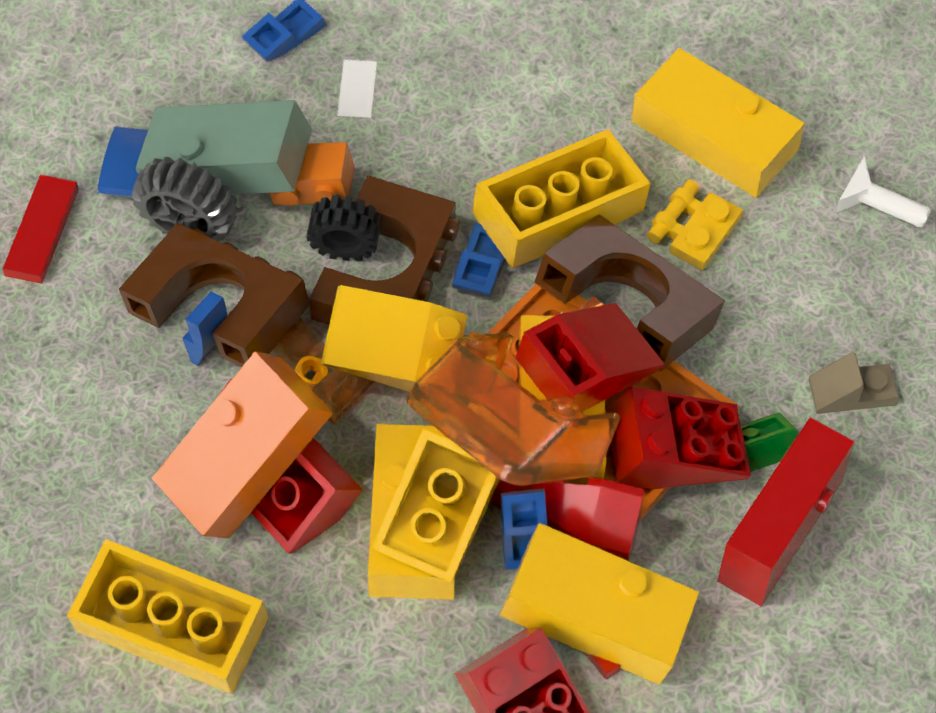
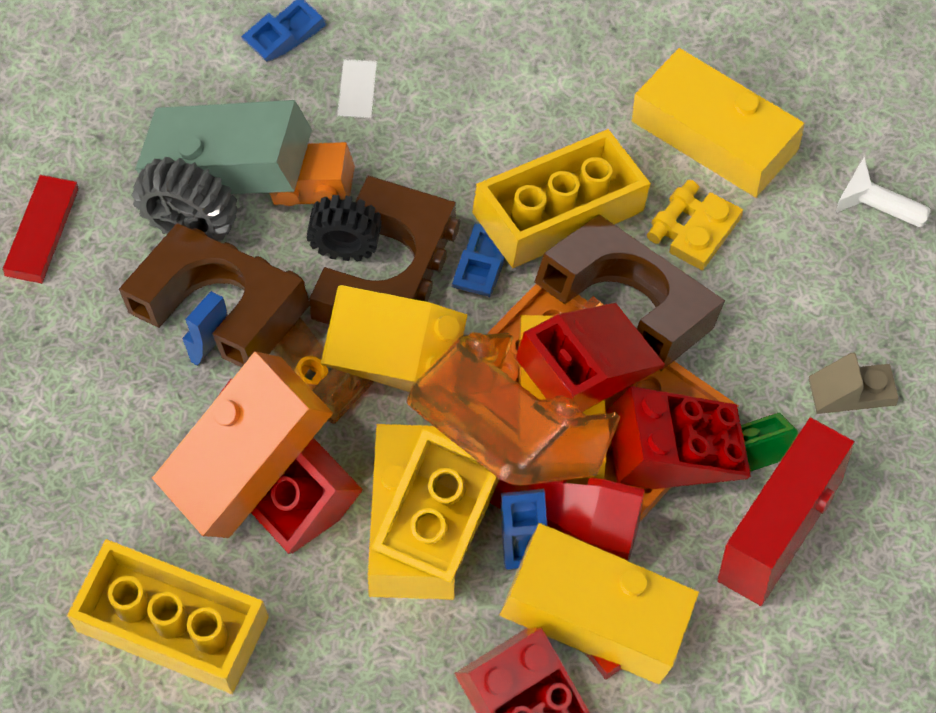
blue slope [98,126,148,197] -> none

